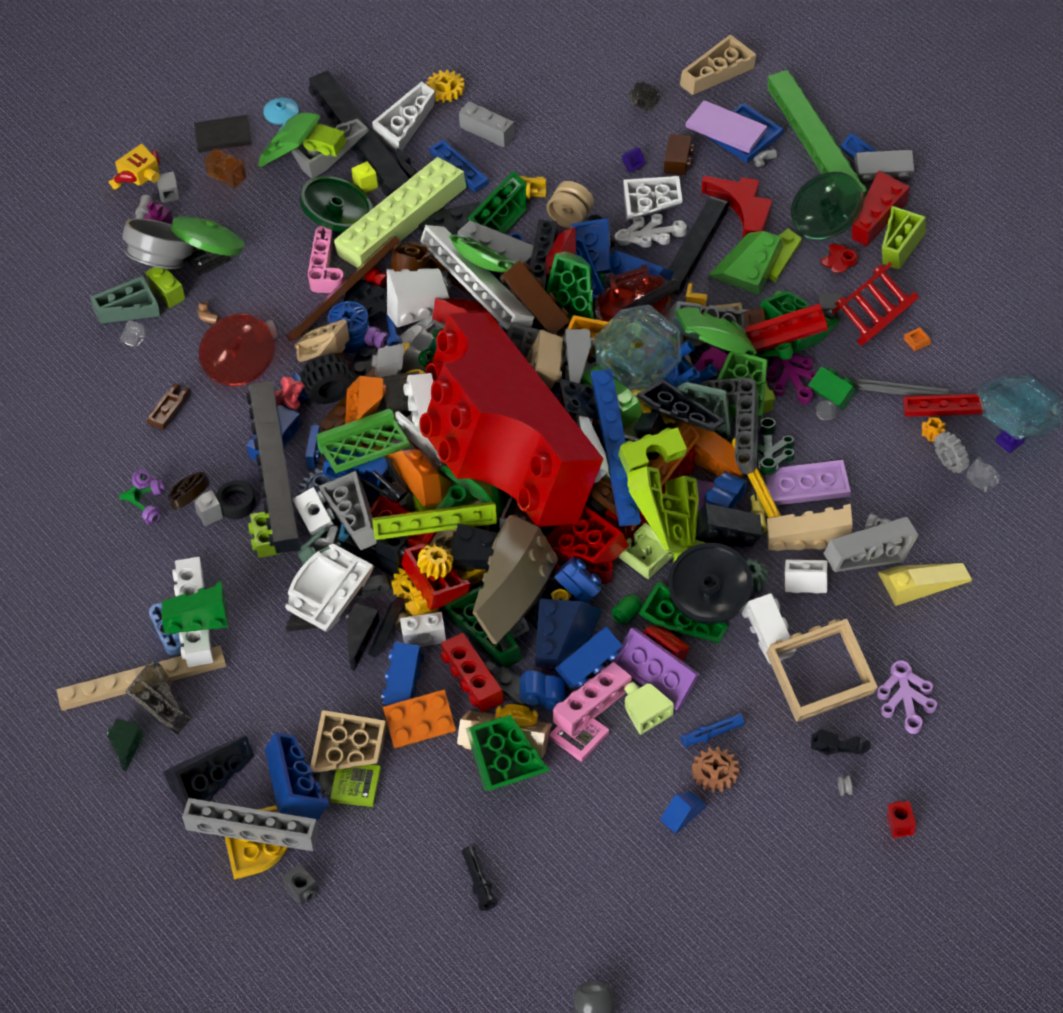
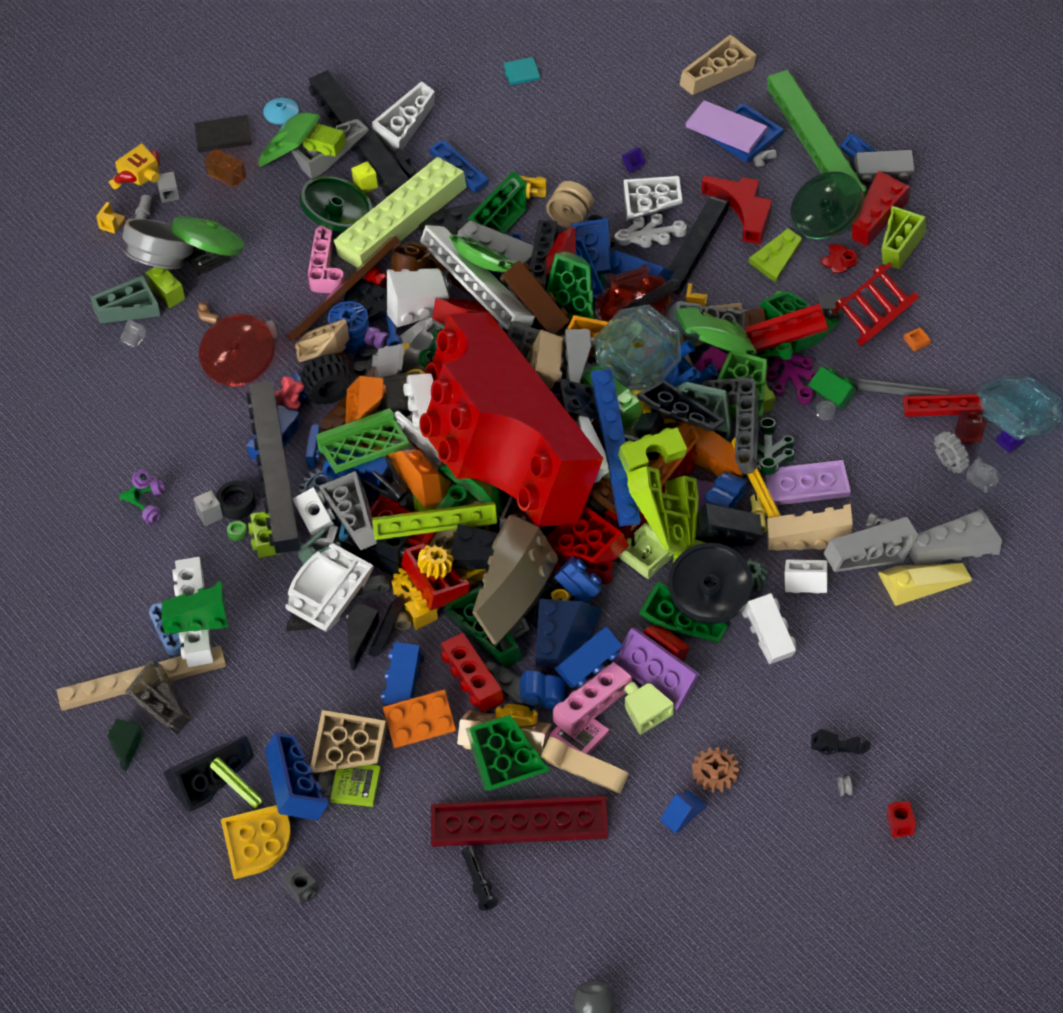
magenta brick [143,201,173,224] -> none
reddish brown hinge [146,383,191,430] -> none
dark brown piece [168,472,210,510] -> none
light grey brick [182,798,319,852] -> none
white brick [400,612,446,647] -> none
yellow gear [426,70,465,103] -> none
light grey brick [459,101,515,148] -> none
green brick [612,594,642,625] -> none
clear smoke gear [629,81,660,111] -> none
reddish brown brick [664,134,695,175] -> none
blue pin [680,713,745,748] -> none
bright green wedge [708,231,783,295] -> none
tan window [766,618,878,722] -> none
lavender plant [877,660,937,734] -> none
light orange gear [922,417,946,442] -> none
none -> yellow panel [96,202,125,234]
none -> lime axle [210,757,263,809]
none -> bright green tile [227,521,248,541]
none -> dark red plate [431,796,608,847]
none -> teal piece [503,57,540,85]
none -> tan beam [541,737,629,794]
none -> light grey wedge [908,510,1002,565]
none -> clear red brick [955,411,987,444]

